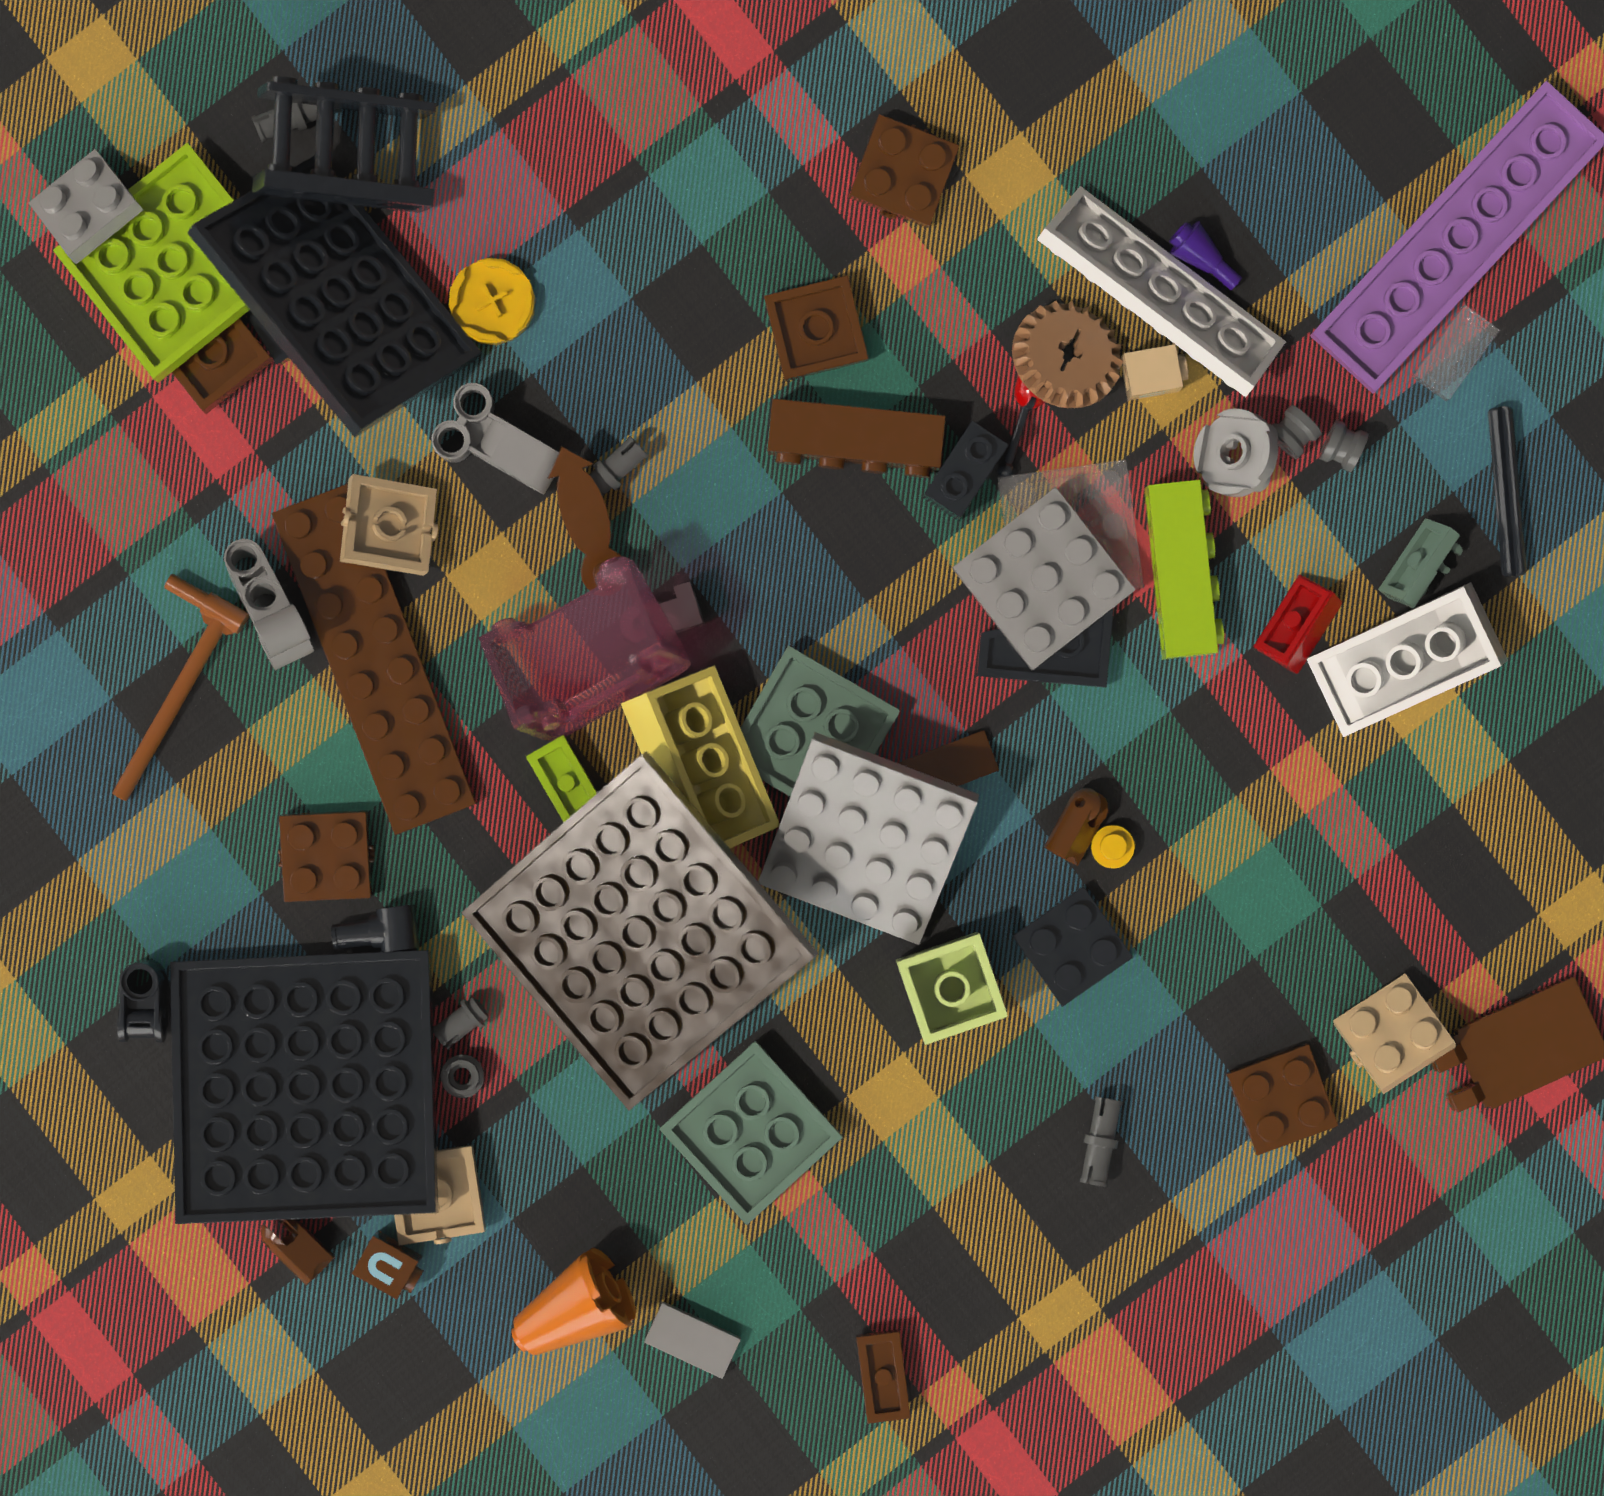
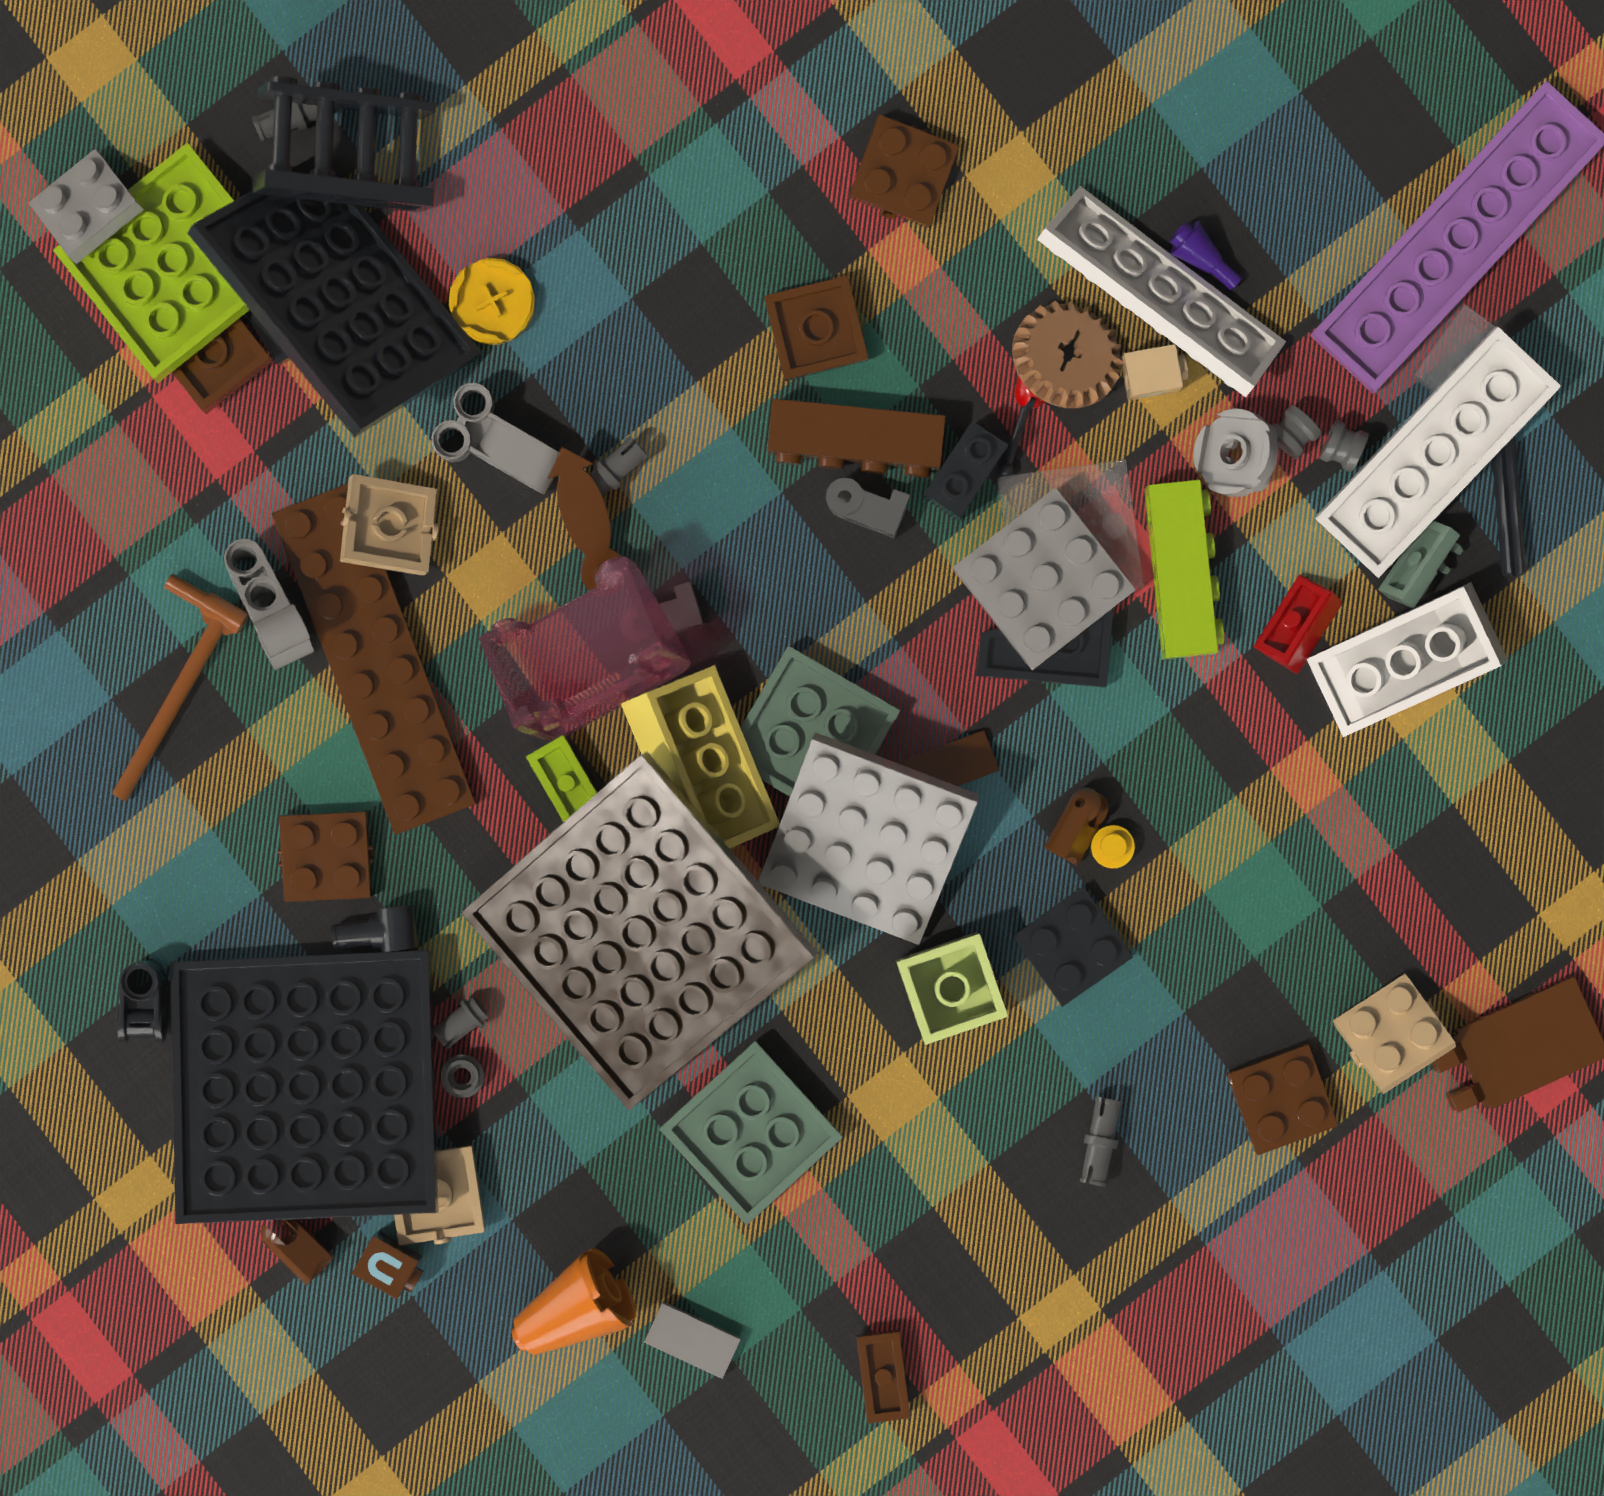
none -> dark grey leg [826,478,910,539]
none -> white plate [1314,327,1561,578]

